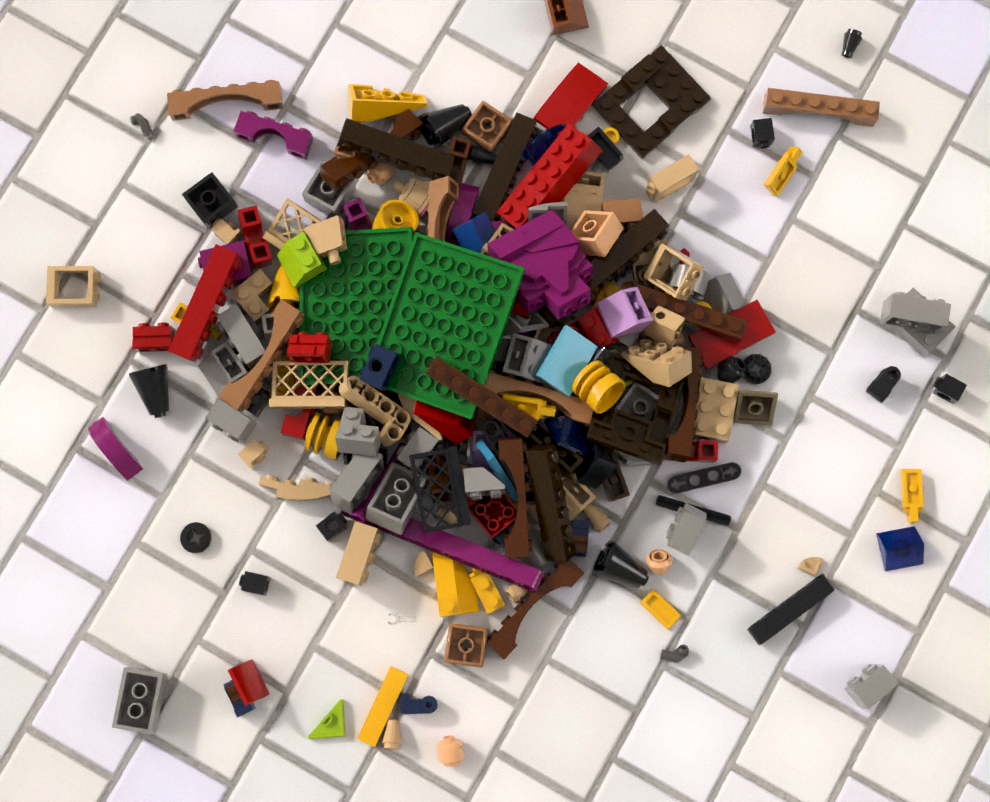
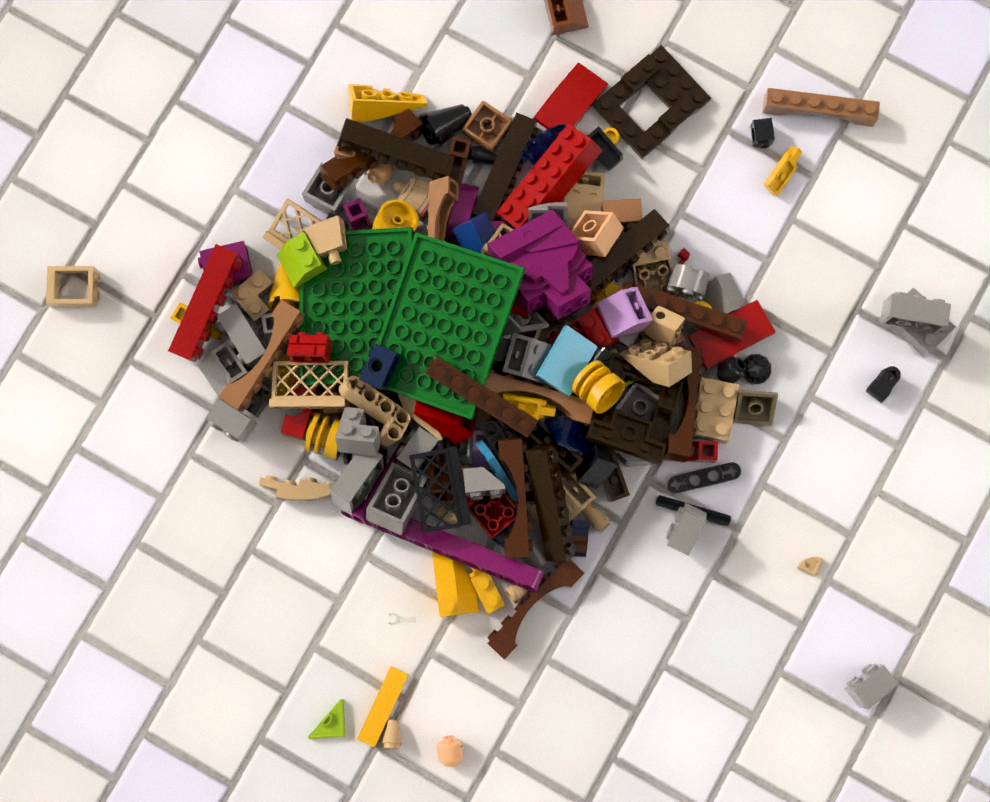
magenta arch [88,417,143,481] -> none
light grey brick [112,667,168,734] -> none
black cone [129,364,169,418] -> none
dark grey arm [130,113,153,137] -> none
red brick [132,322,175,352] -> none
medium nougat arch [167,80,283,121] -> none
black gear [180,522,212,554] -> none
black brick [182,172,238,229] -> none
tan brick [211,218,243,245] -> none
leg [224,680,256,718] -> none
red slope [228,659,270,706] -> none
magenta arch [233,111,314,160] -> none
red arch [238,205,273,270] -> none
tan brick [238,439,269,470] -> none
black brick [239,571,271,596] -> none
black brick [316,511,347,542] -> none
tan brick [336,521,382,586] -> none
dark blue leg [401,693,438,714] -> none
tan tile [414,551,434,577] -> none
medium nougat brick [444,623,488,668] -> none
black cone [593,540,649,588] -> none
yellow tile [639,589,681,630] -> none
tan window [643,243,704,301] -> none
tan window [646,154,699,203] -> none
light nougat cone [646,549,673,575] -> none
dark grey arm [660,644,689,663] -> none
black beam [747,574,835,645] -> none
black cone [841,29,862,58] -> none
clear blue slope [876,526,924,571] -> none
yellow hinge [900,469,924,523] -> none
black brick [933,374,967,404] -> none

